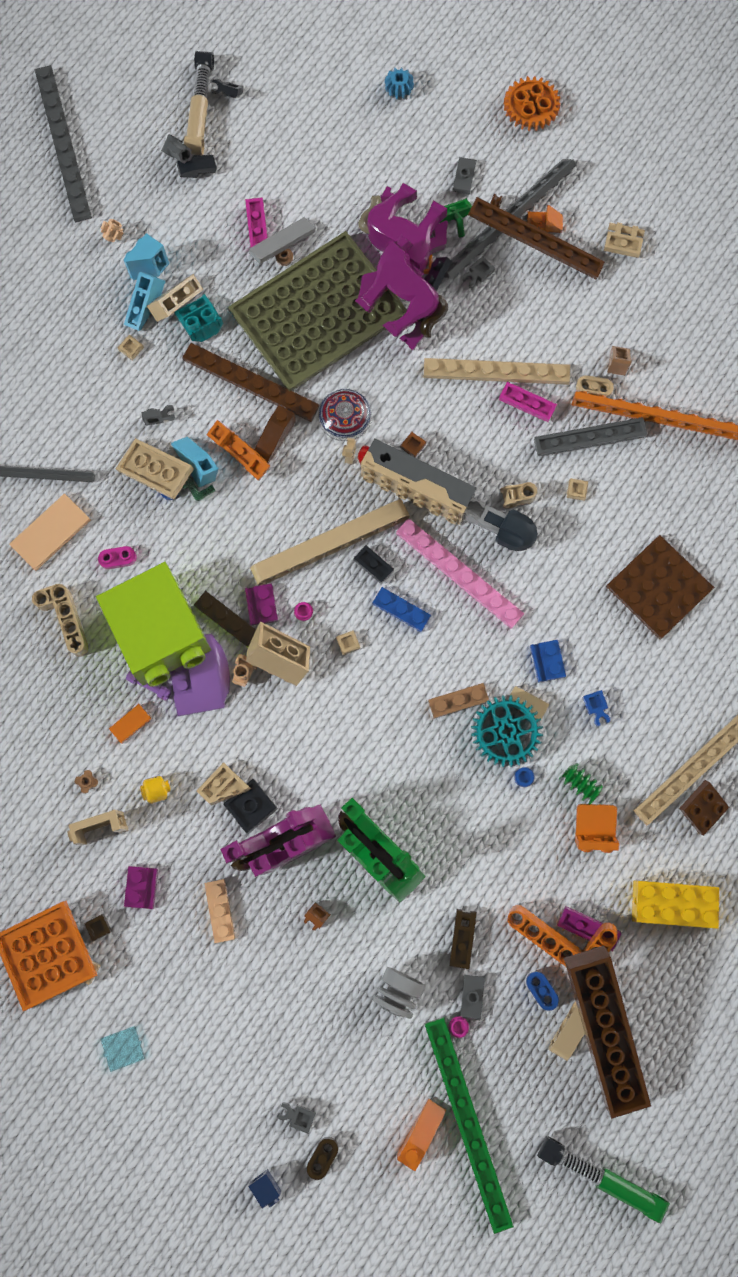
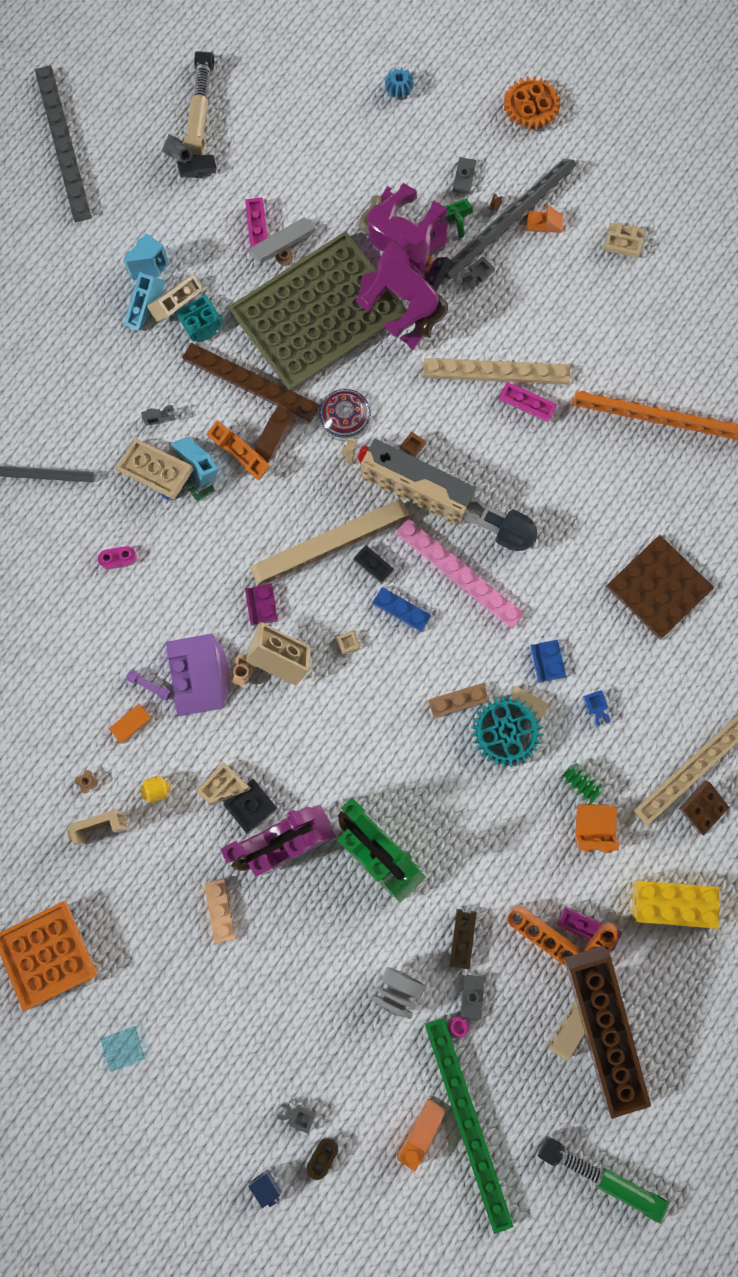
light nougat tile [9,493,91,571] -> none
tan beam [32,584,89,657] -> none
dark brown plate [84,914,112,942] -> none
lime brick [95,561,212,687] -> none
light nougat gear [101,219,124,242] -> none
tan tile [117,335,144,361] -> none
magenta plate [124,866,158,909] -> none
dark brown plate [194,590,256,648] -> none
black plate [211,79,244,98] -> none
dark pink plate [294,602,313,621] -> none
dark orange tile [304,902,331,930] -> none
reddish brown plate [468,197,605,280] -> none
tan piece [500,482,537,509] -> none
blue tile [514,767,534,787] -> none
blue plate [526,971,559,1011] -> none
dark grey plate [534,417,647,457] -> none
tan tile [566,478,588,501] -> none
tan plate [576,375,614,398] -> none
medium nougat slope [607,346,631,376] -> none

